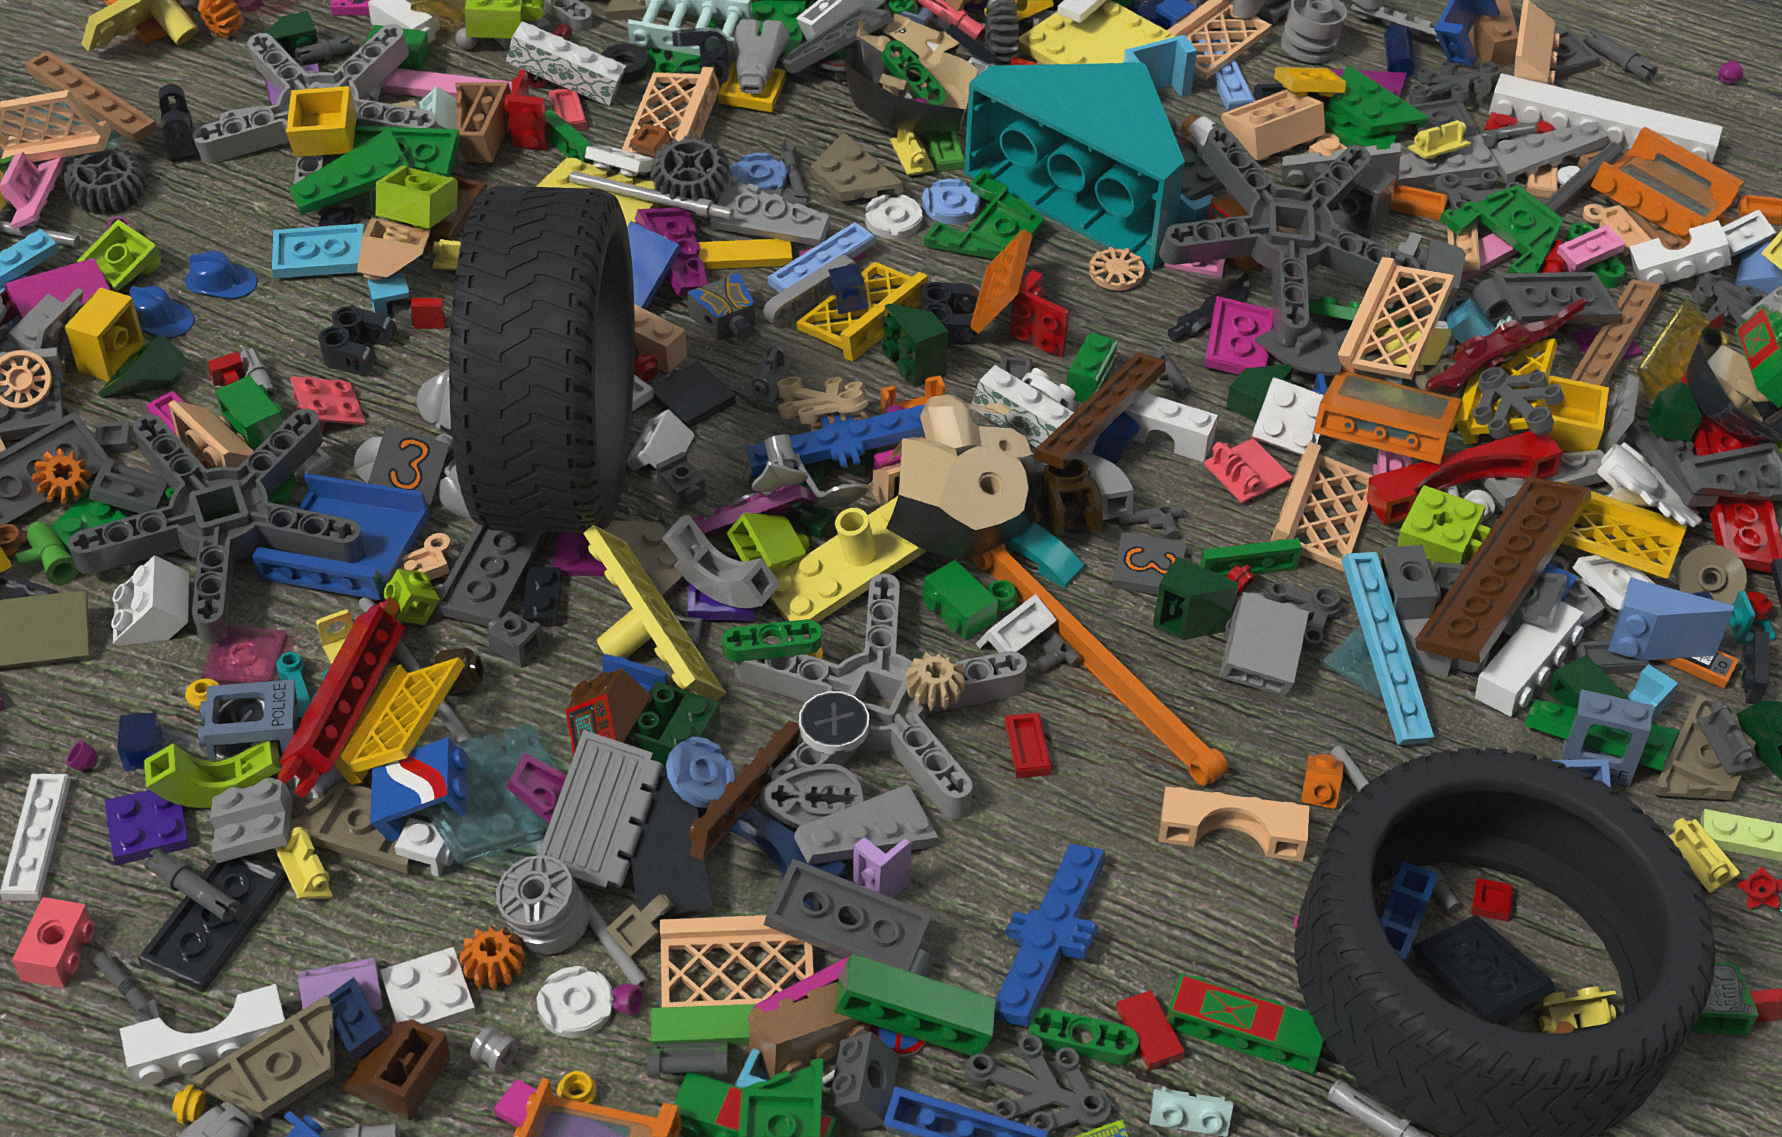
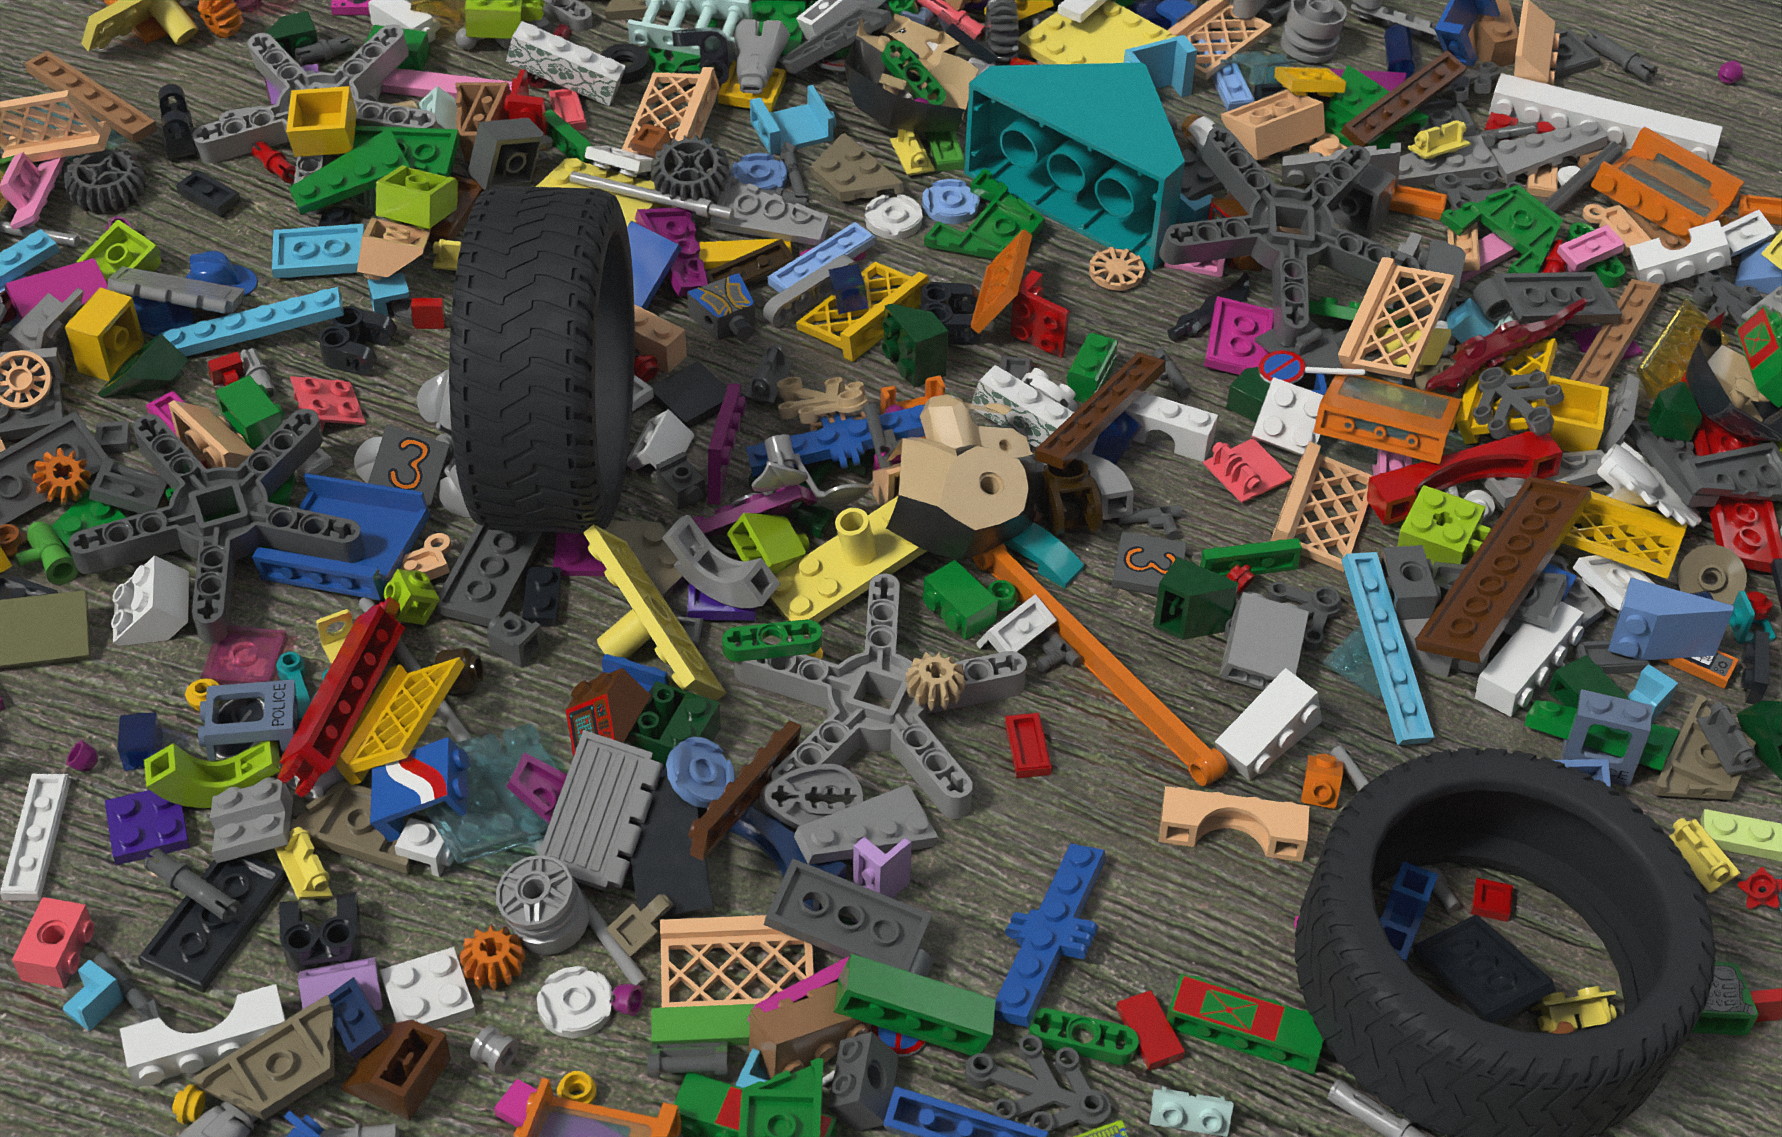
black tile [799,691,869,754] -> none
none -> medium azure panel [63,959,124,1032]
none -> light grey hinge [107,266,245,313]
none -> medium azure plate [159,287,344,357]
none -> black plate [176,170,241,216]
none -> red pin [252,141,296,183]
none -> black piece [279,892,362,973]
none -> dark grey hinge [468,118,553,190]
none -> dark brown tile [705,239,795,288]
none -> magenta wing [707,383,746,505]
none -> medium azure panel [750,85,837,155]
none -> dark grey hose [863,403,911,469]
none -> white wedge [1215,668,1322,781]
none -> clear light blue hinge [1221,51,1298,85]
none -> piece [1258,350,1366,384]
none -> reddish brown plate [1341,50,1467,147]

